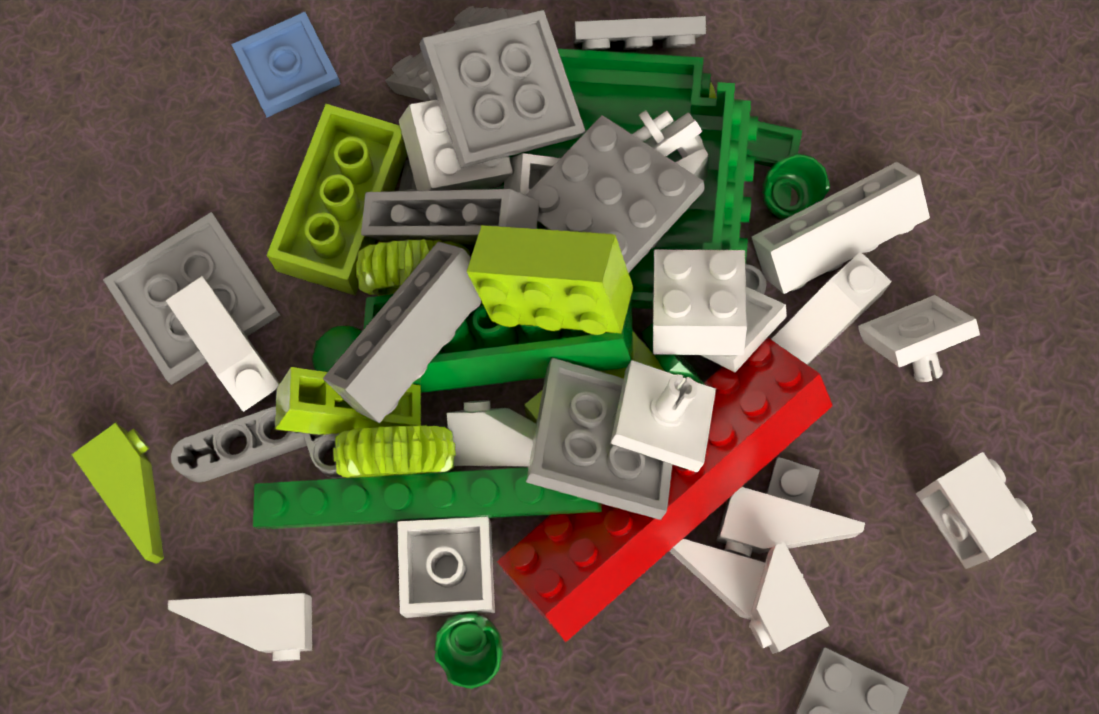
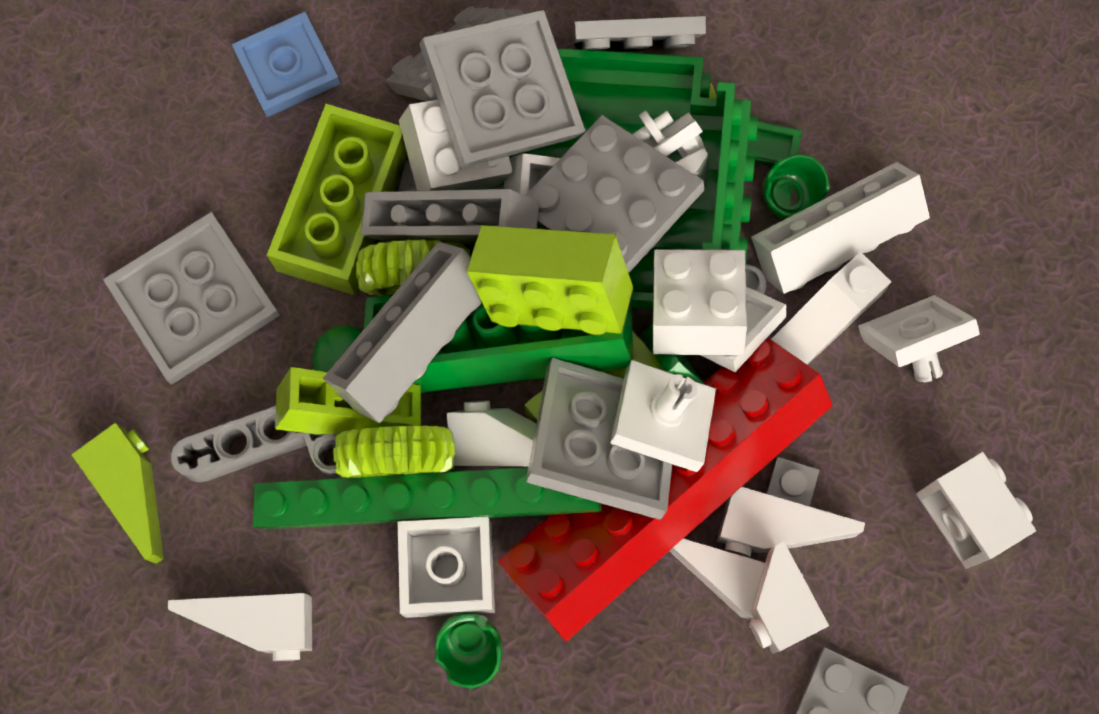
white slope [166,276,279,412] -> none

